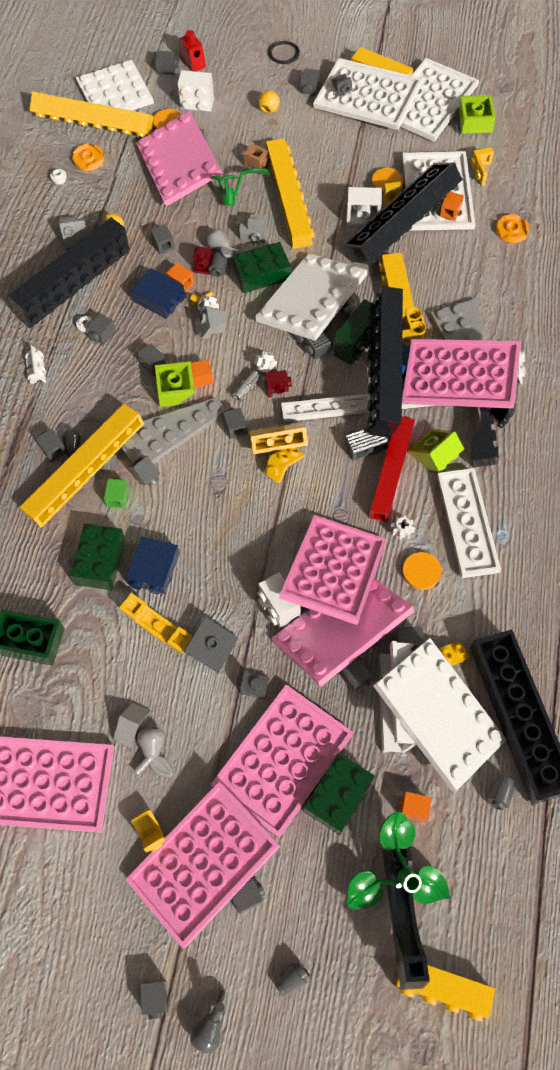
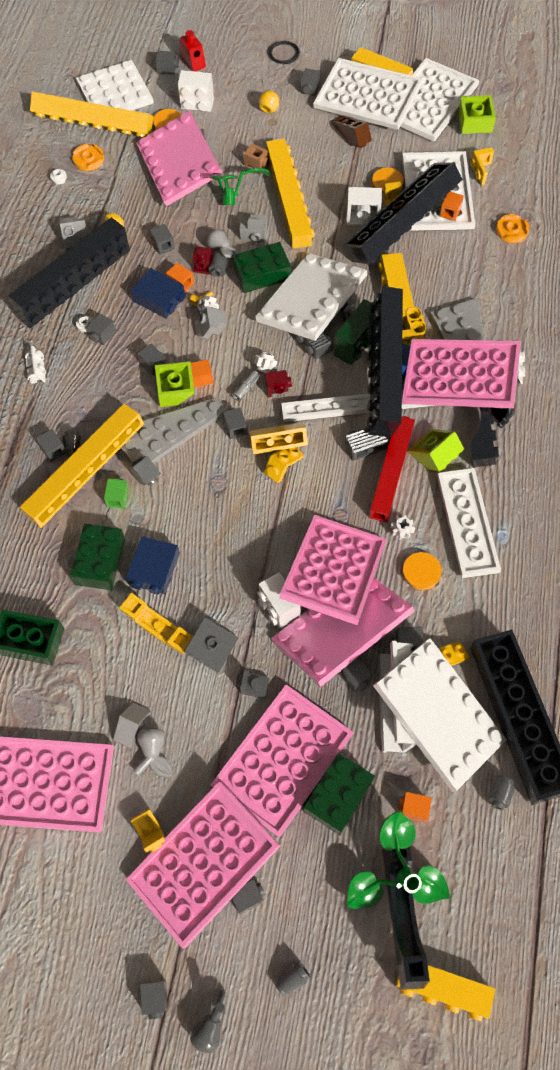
dark grey bracket [331,73,353,96] -> none
none -> reddish brown slope [331,116,372,148]

